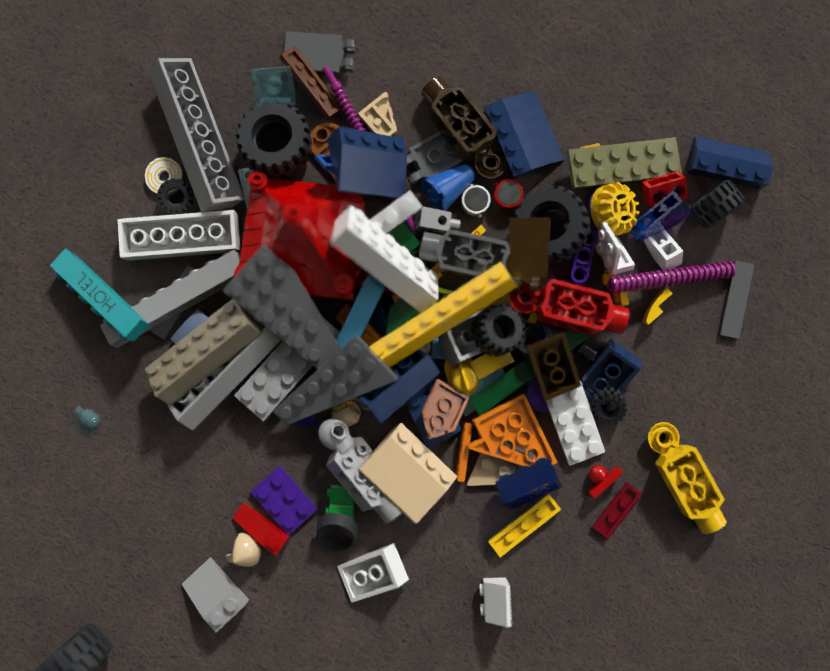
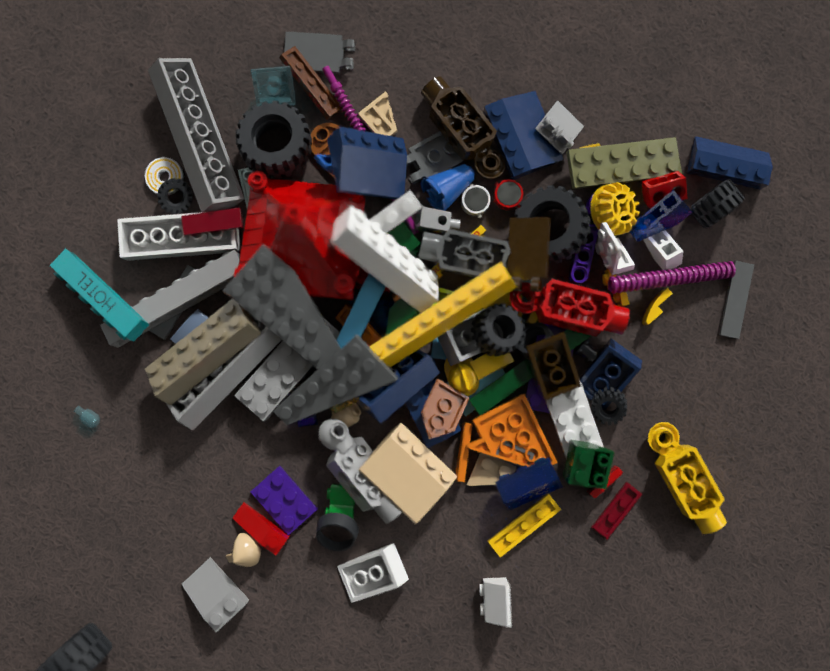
none -> dark red tile [181,208,243,236]
none -> light grey hinge [535,101,584,154]
none -> dark green slope [563,439,614,489]

